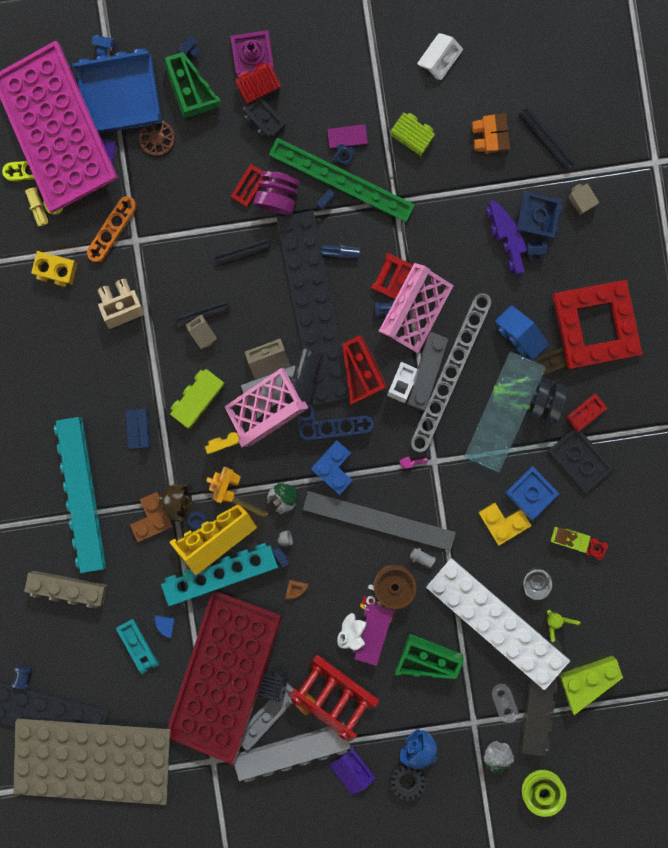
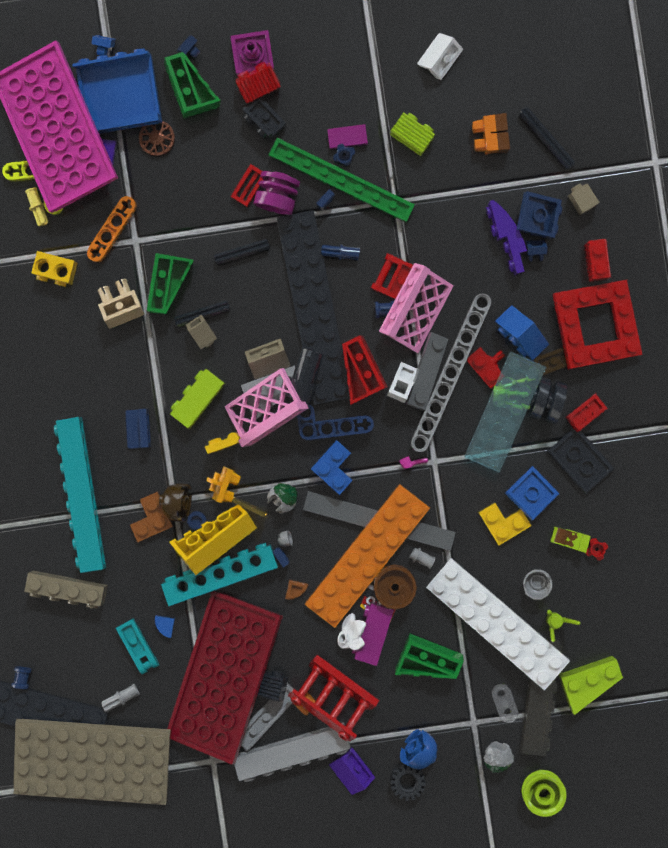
none -> light grey axle [101,684,140,712]
none -> green wedge [146,253,194,315]
none -> orange plate [305,484,430,628]
none -> red plate [467,347,505,389]
none -> red brick [584,239,611,282]

